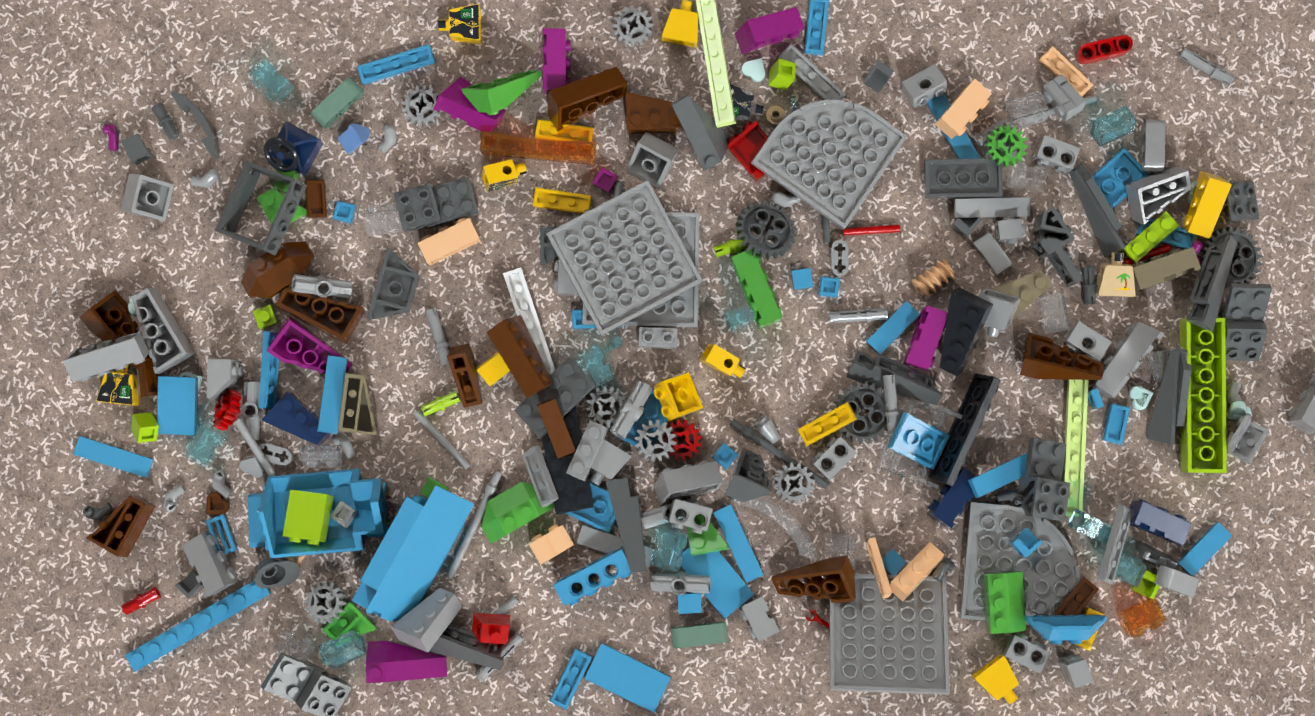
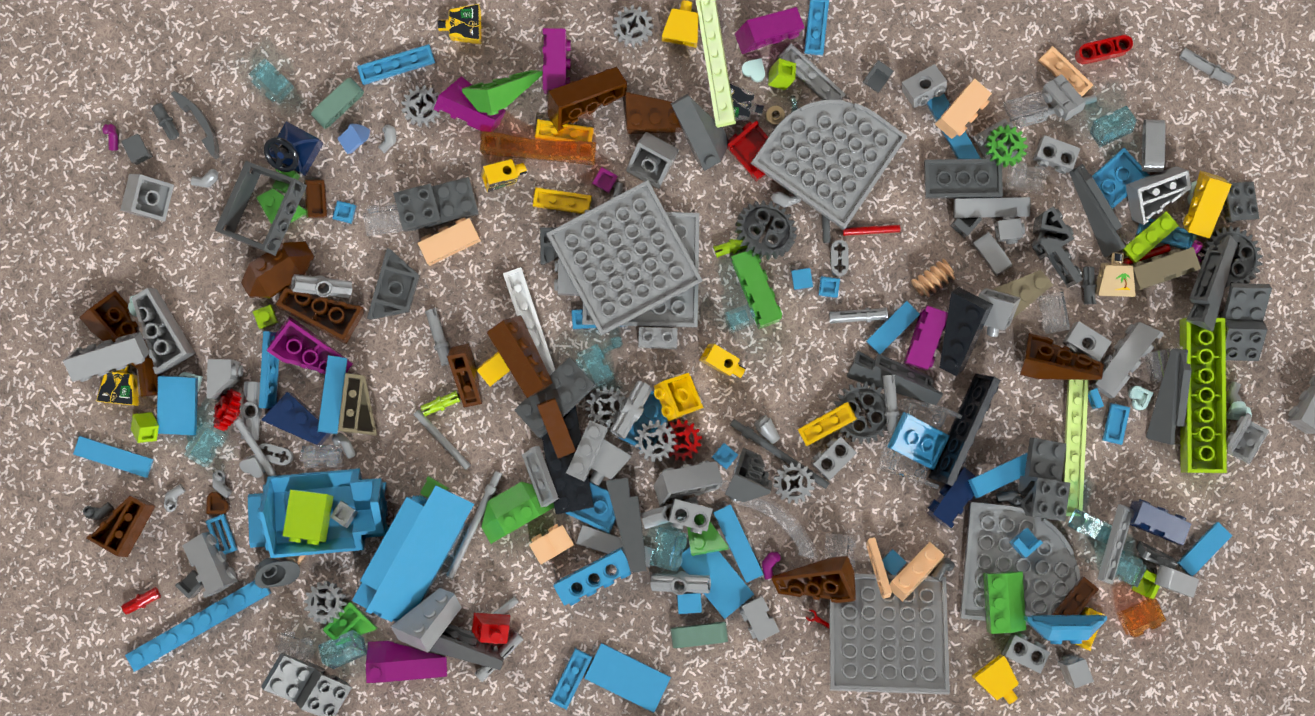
none -> magenta arm [762,552,781,580]

